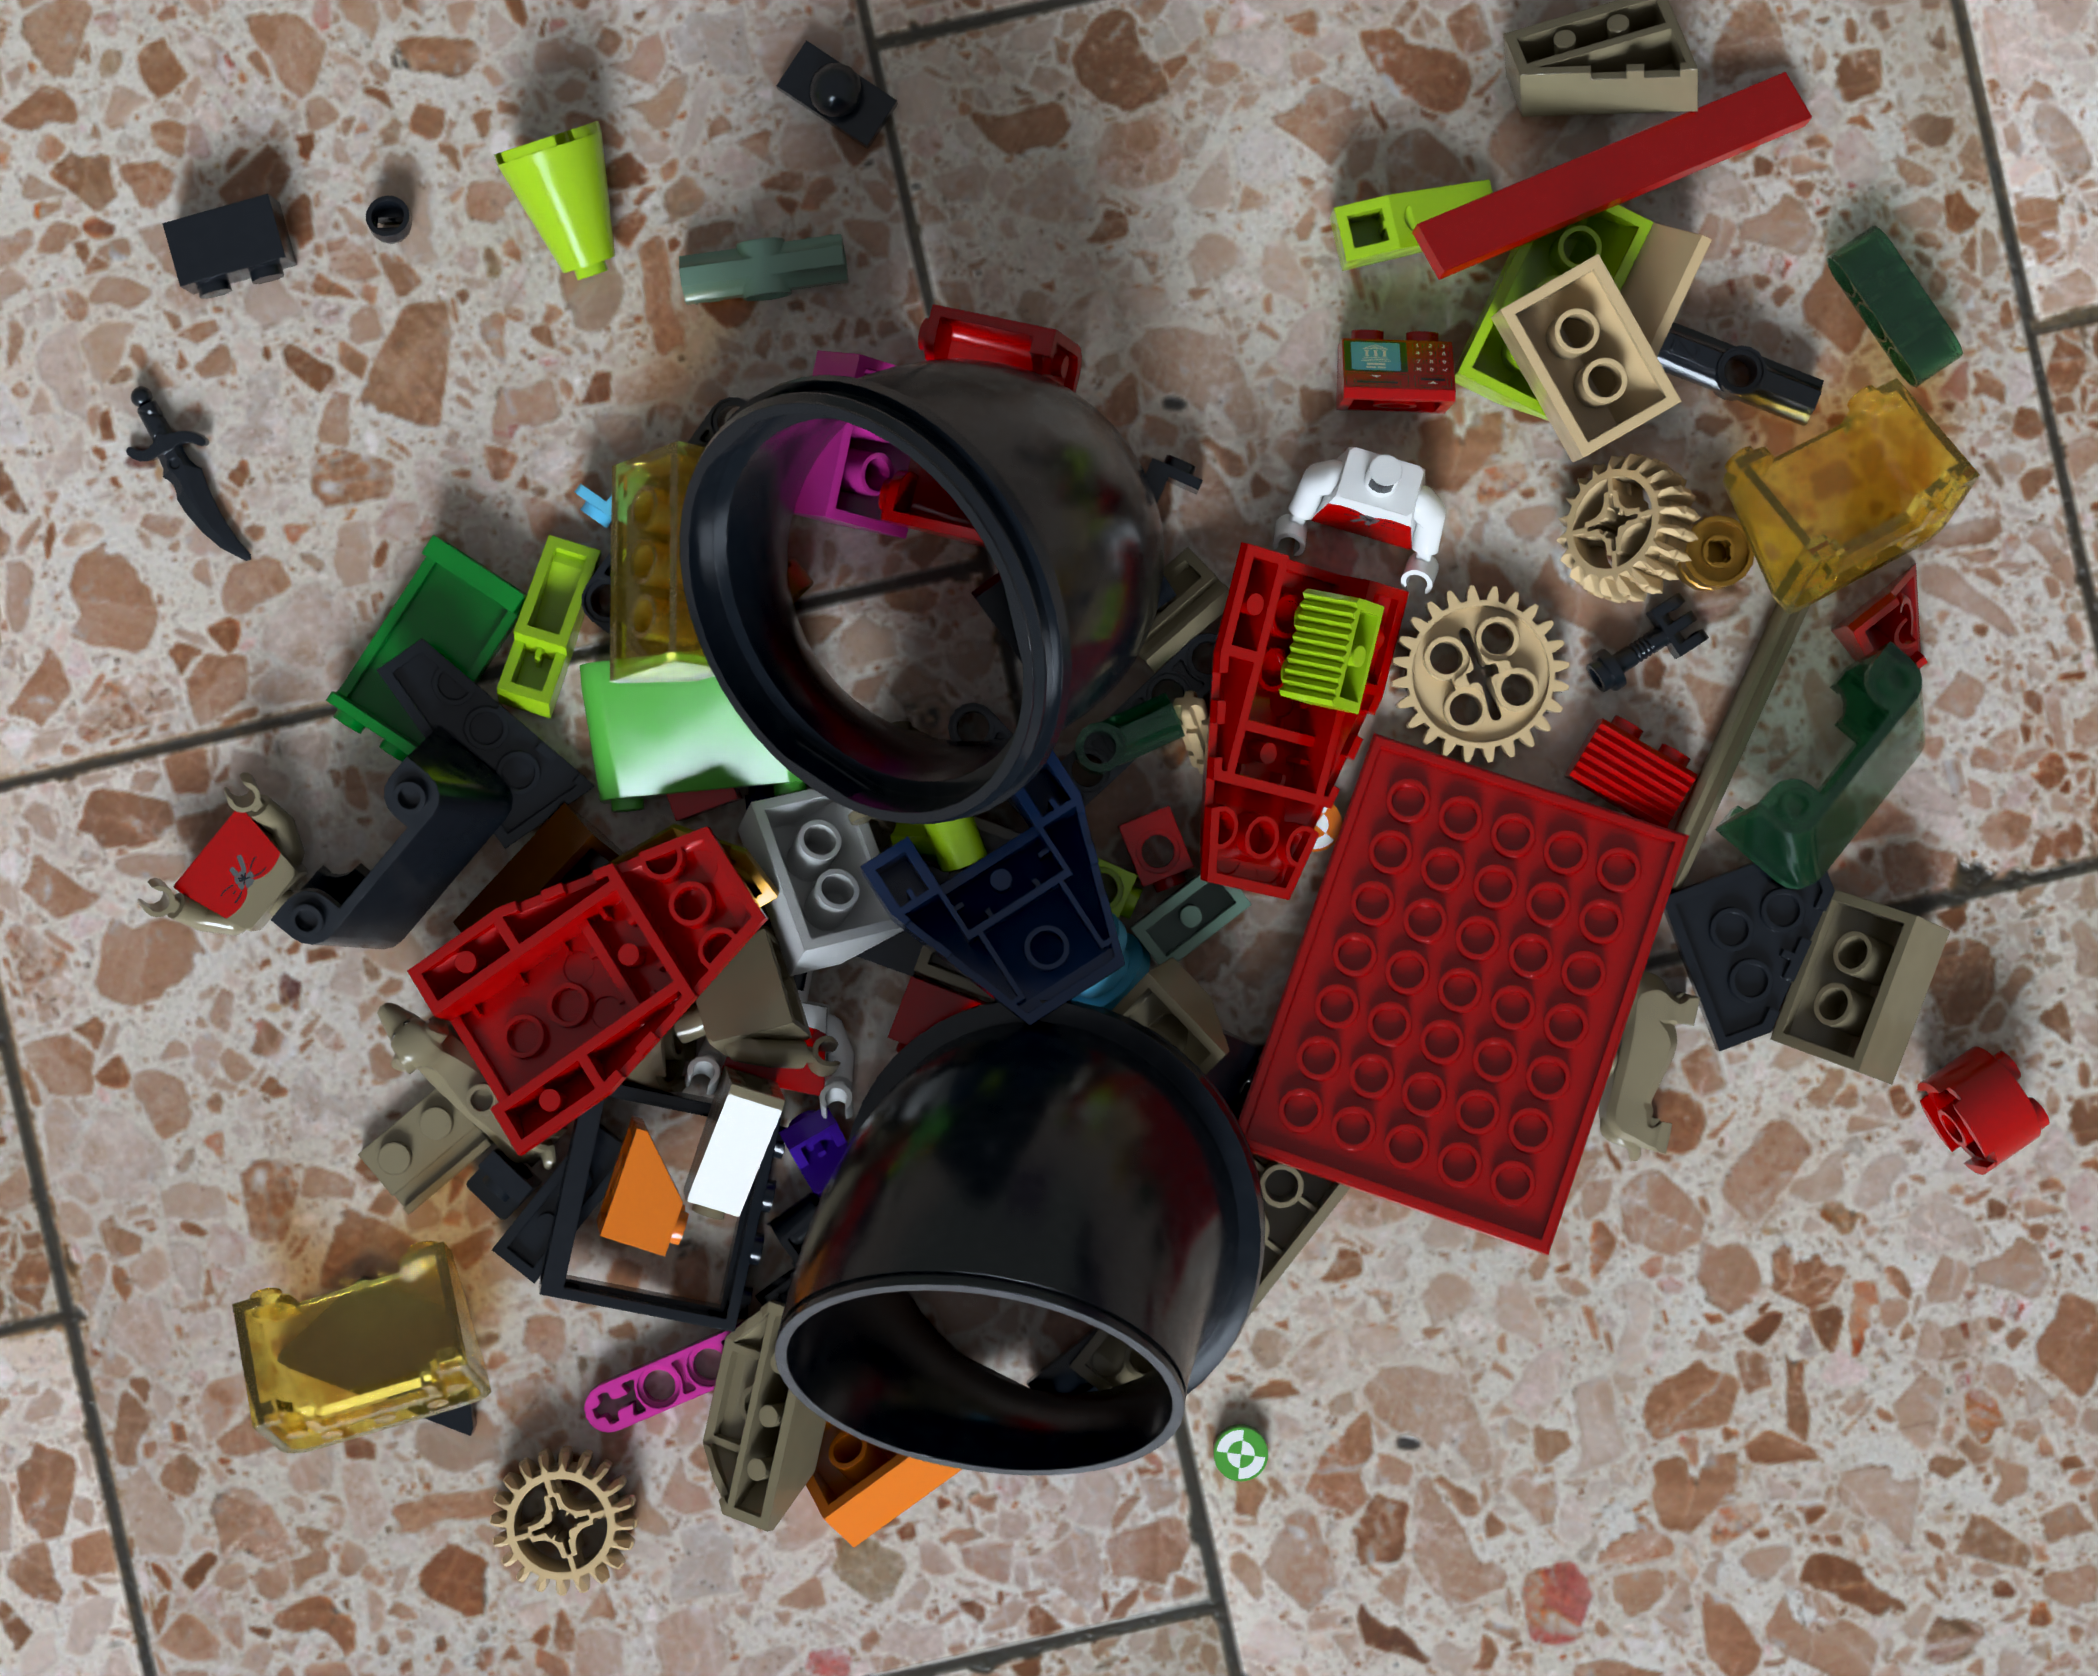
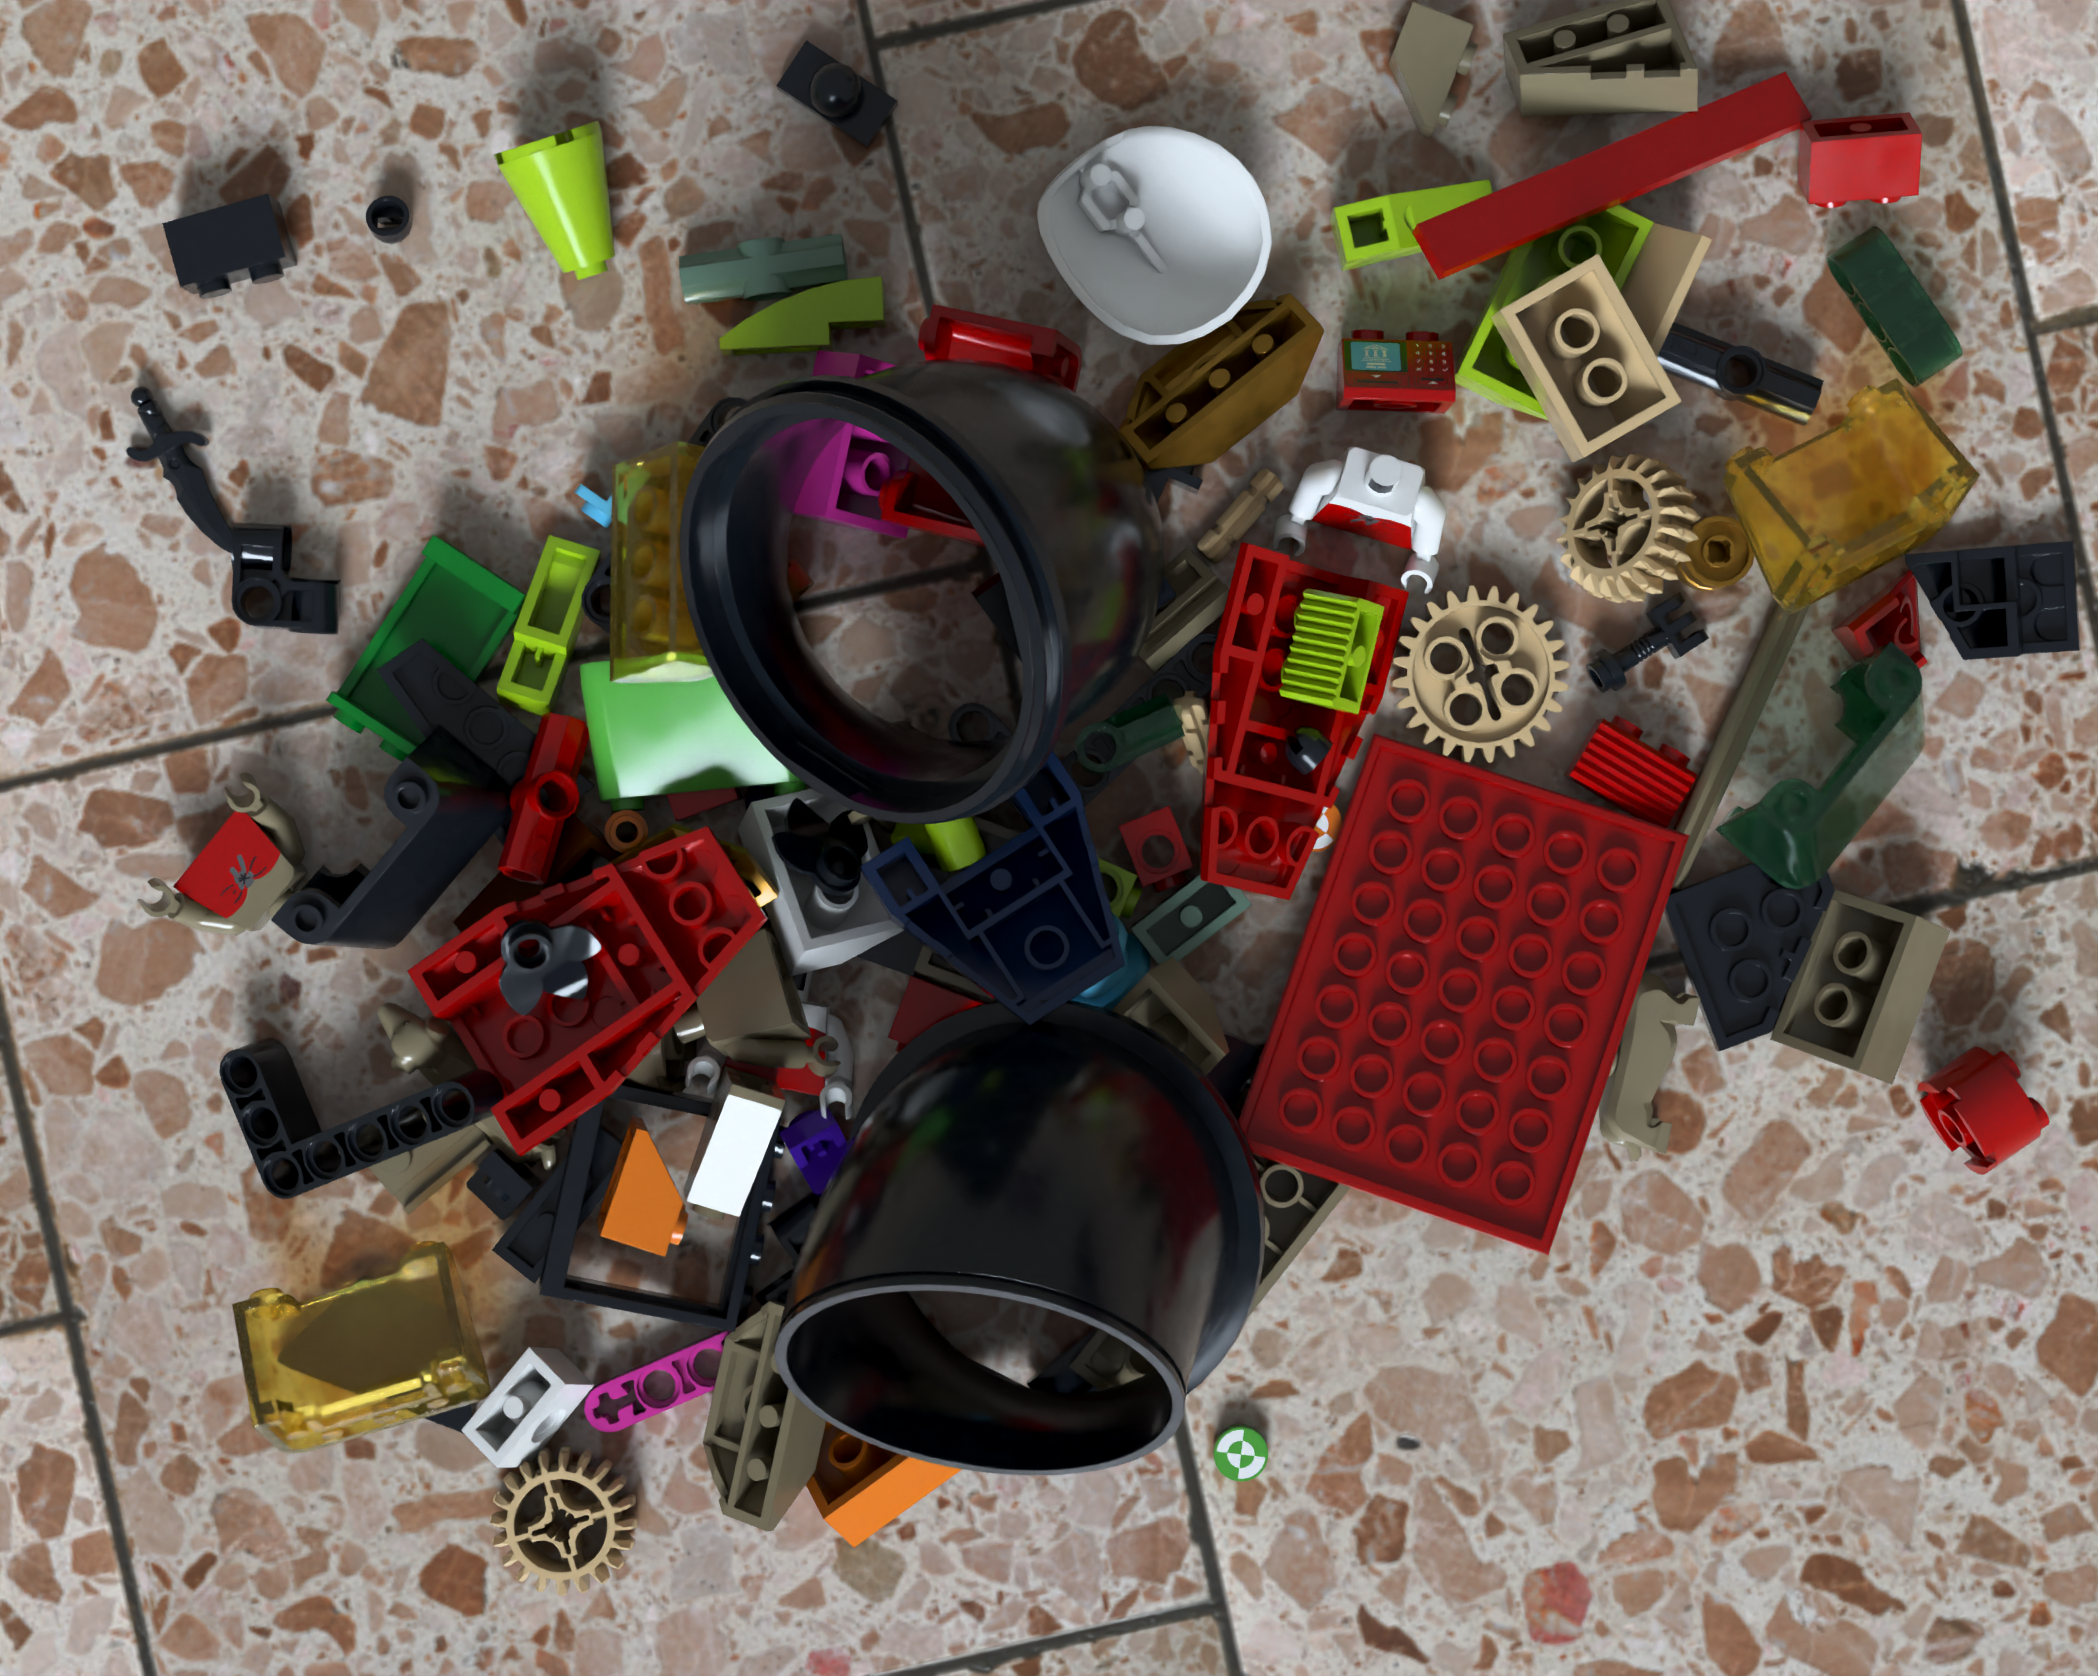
none -> black beam [219,1038,504,1199]
none -> black piece [231,522,341,635]
none -> white brick [461,1347,594,1468]
none -> red piece [497,712,589,885]
none -> black plate [499,918,602,1015]
none -> orange pin [604,810,648,853]
none -> lime slope [719,276,886,356]
none -> black plate [772,798,868,896]
none -> white piece [1037,126,1272,345]
none -> pearl gold wedge [1118,293,1324,469]
none -> tan axle [1197,468,1284,564]
none -> black hinge [1284,726,1333,775]
none -> dark tan slope [1388,2,1478,138]
none -> red brick [1797,112,1922,208]
none -> black slope [1905,541,2081,660]

